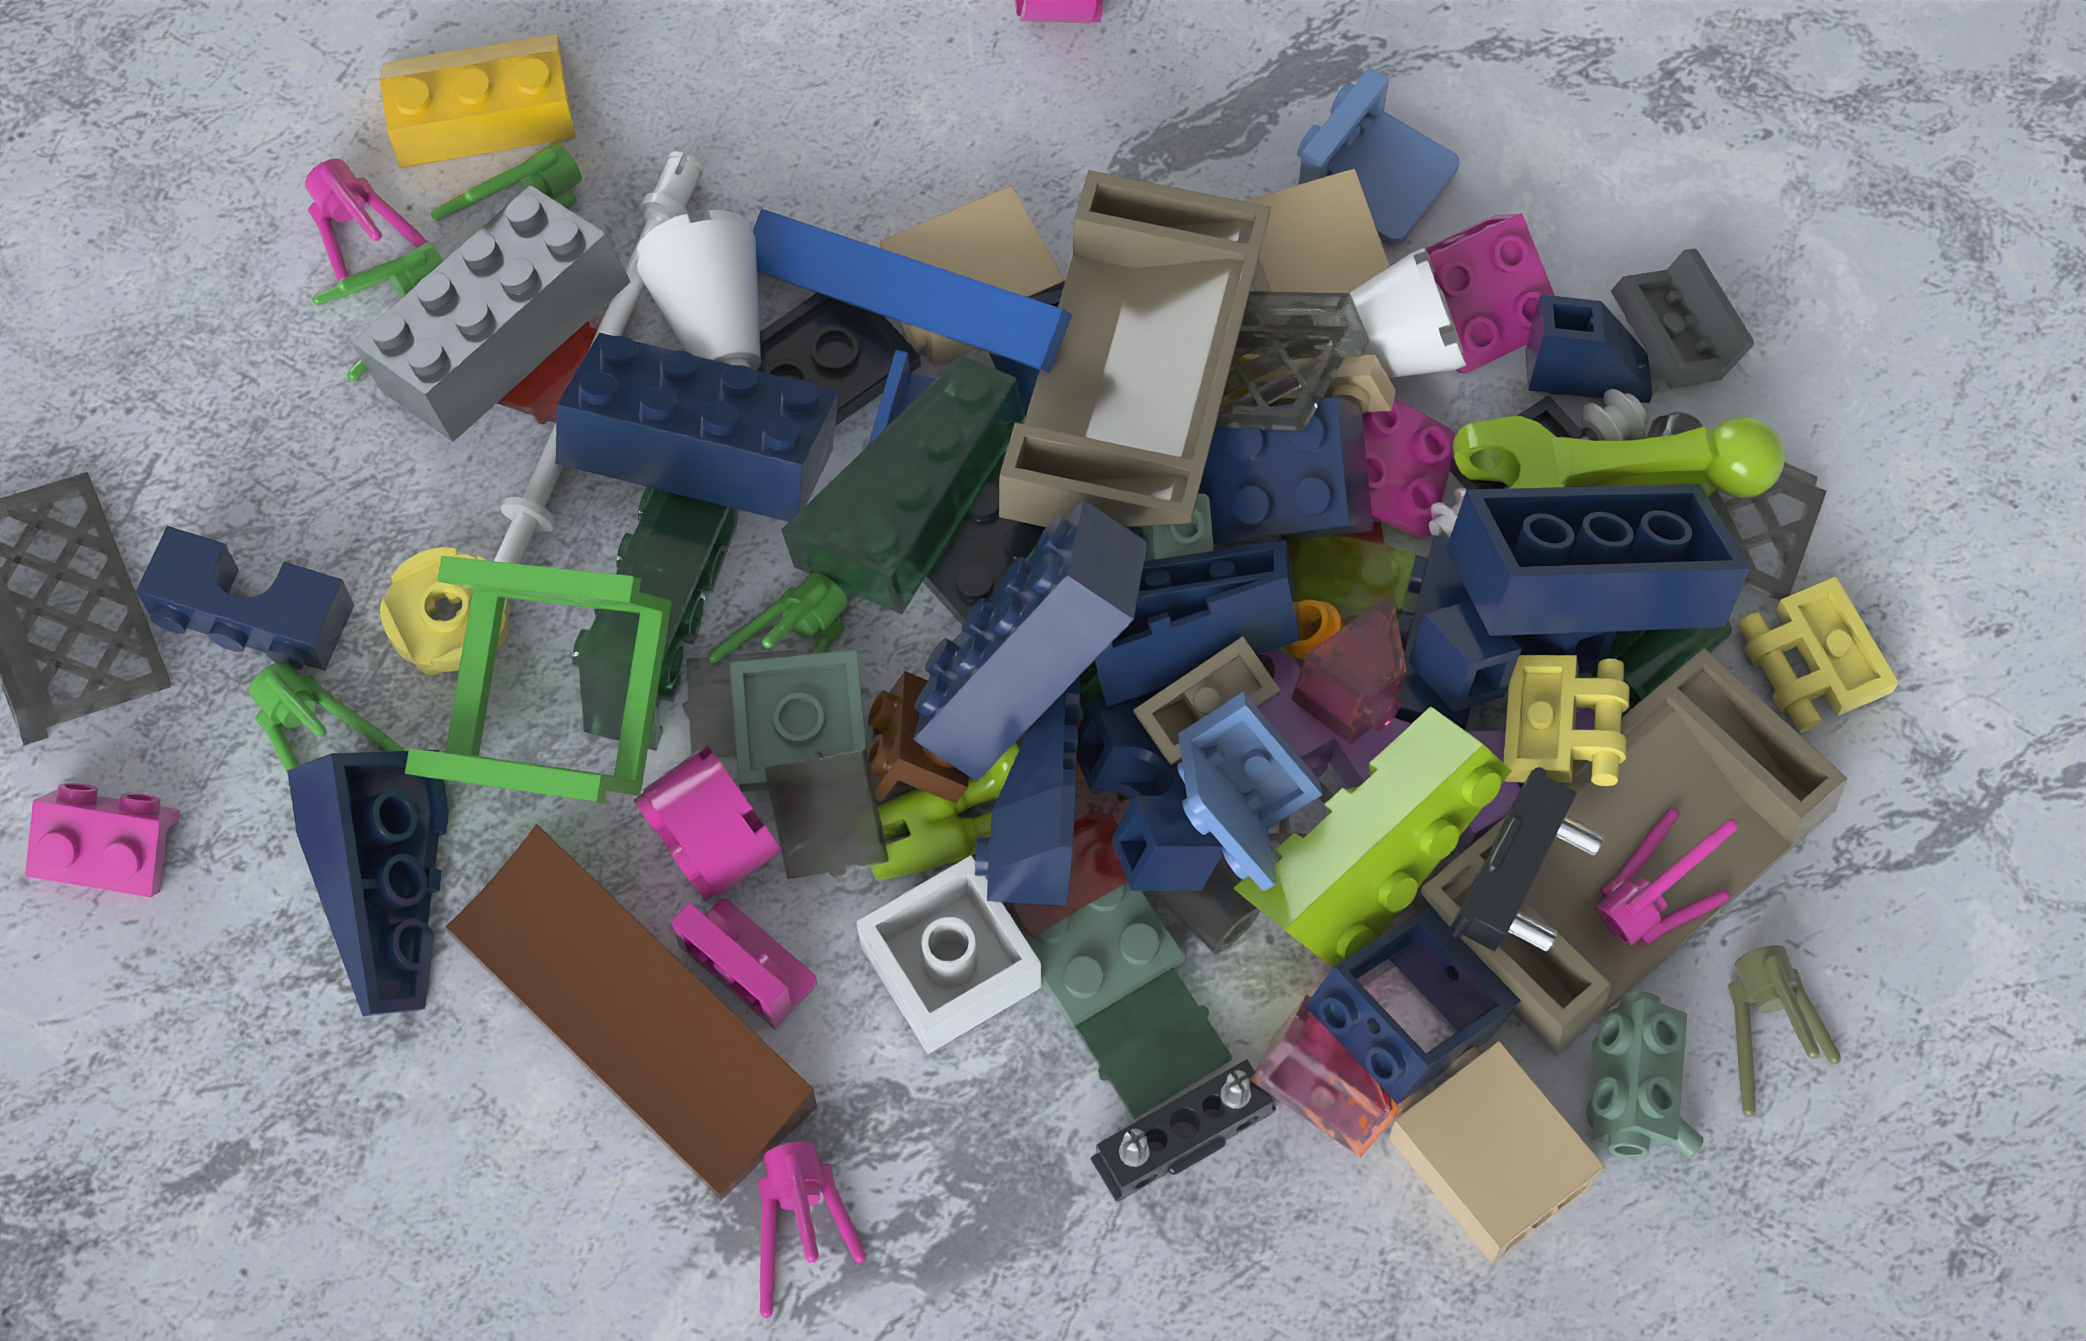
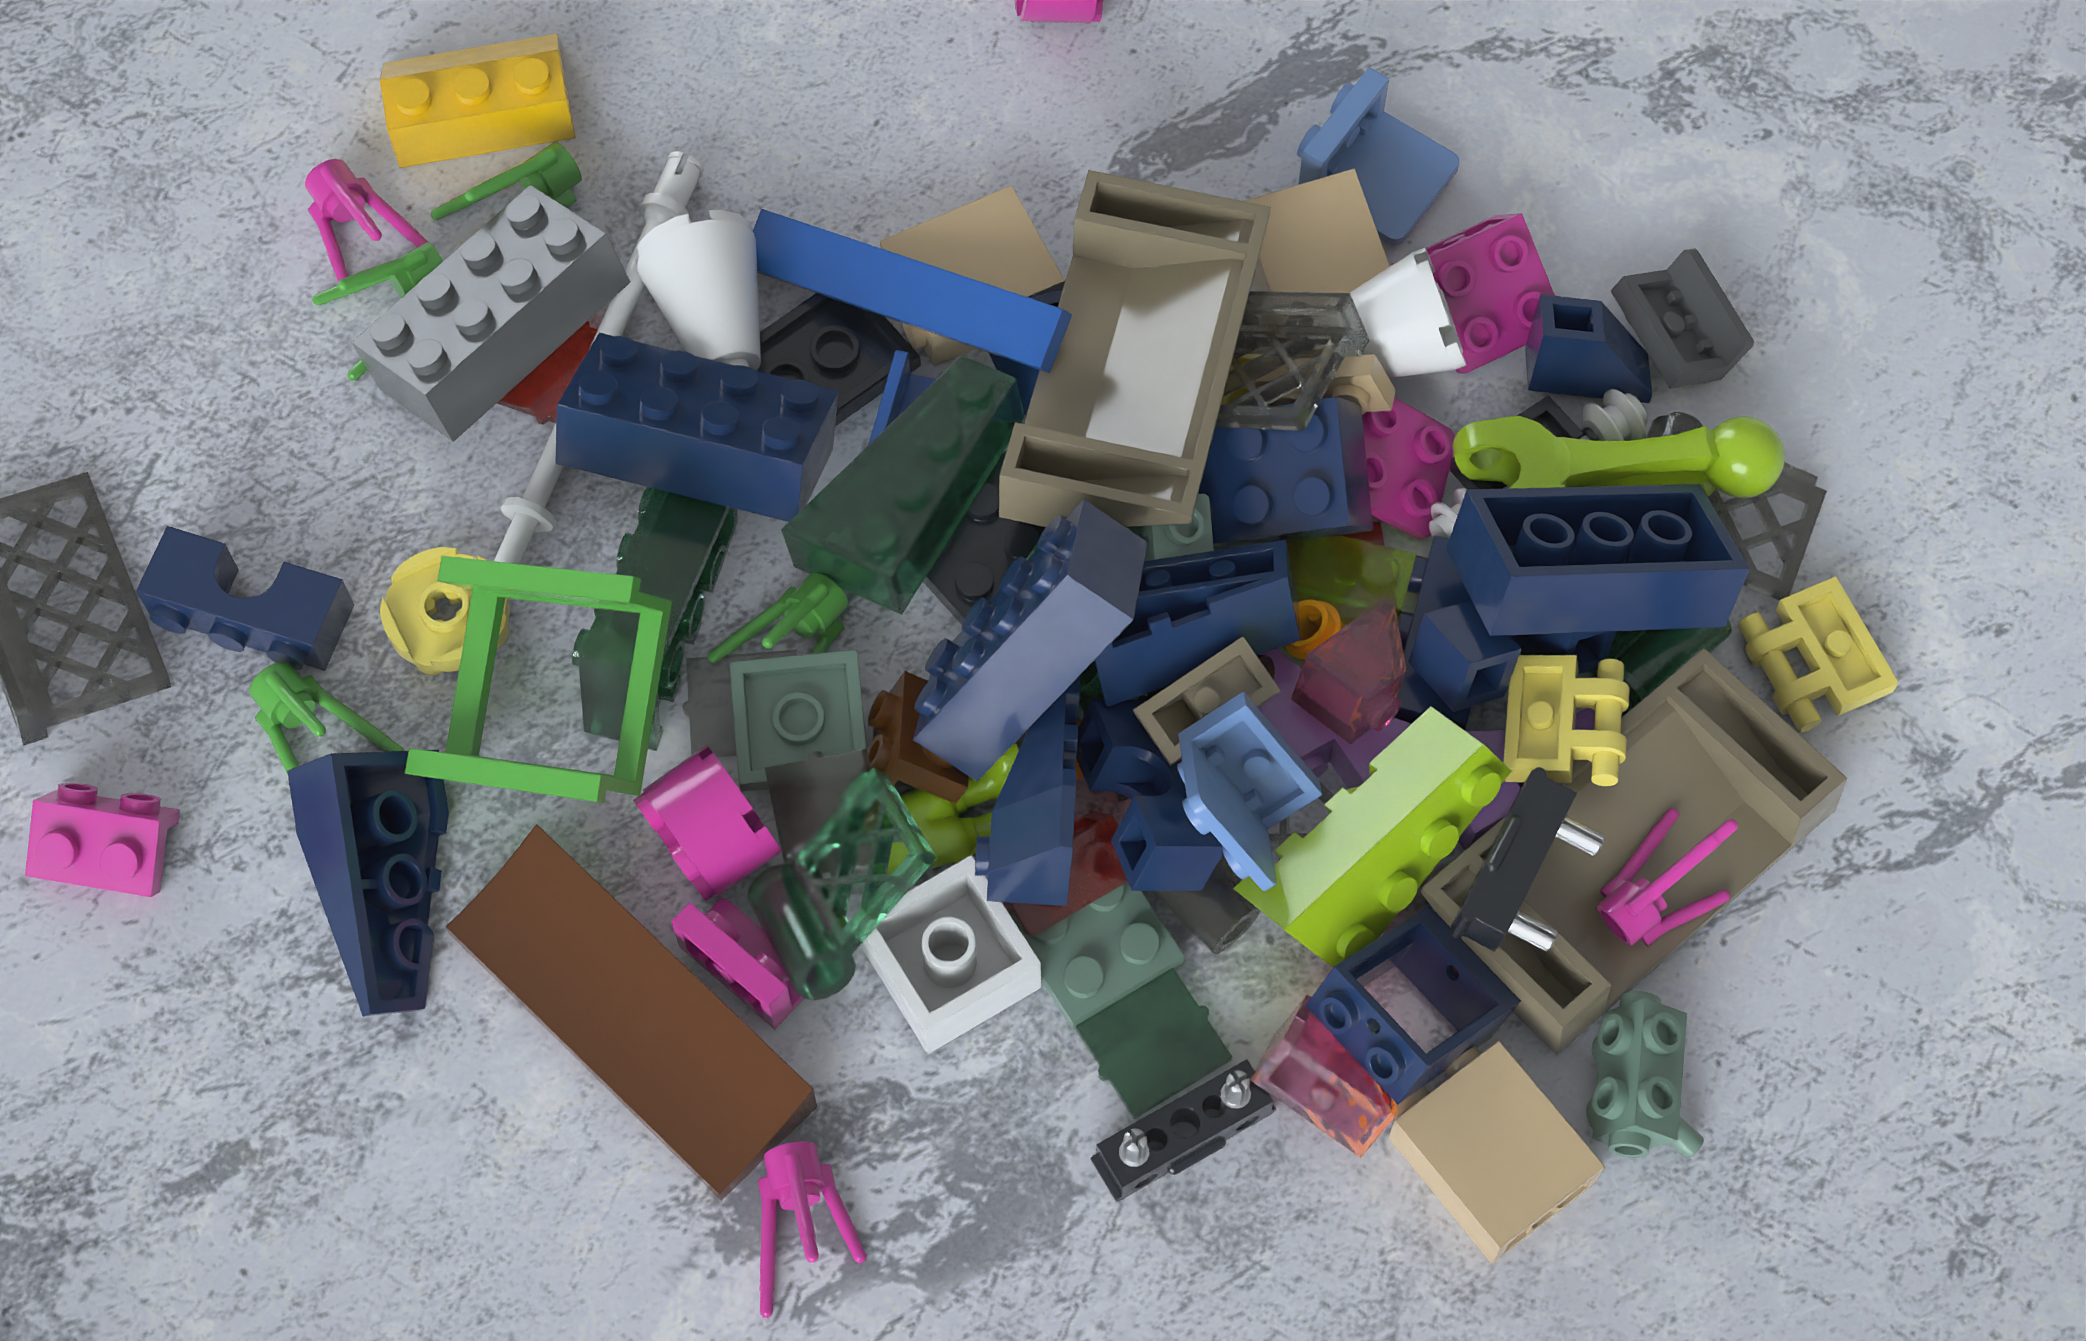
olive plant [1727,945,1841,1117] -> none
none -> clear green piece [747,768,937,1000]

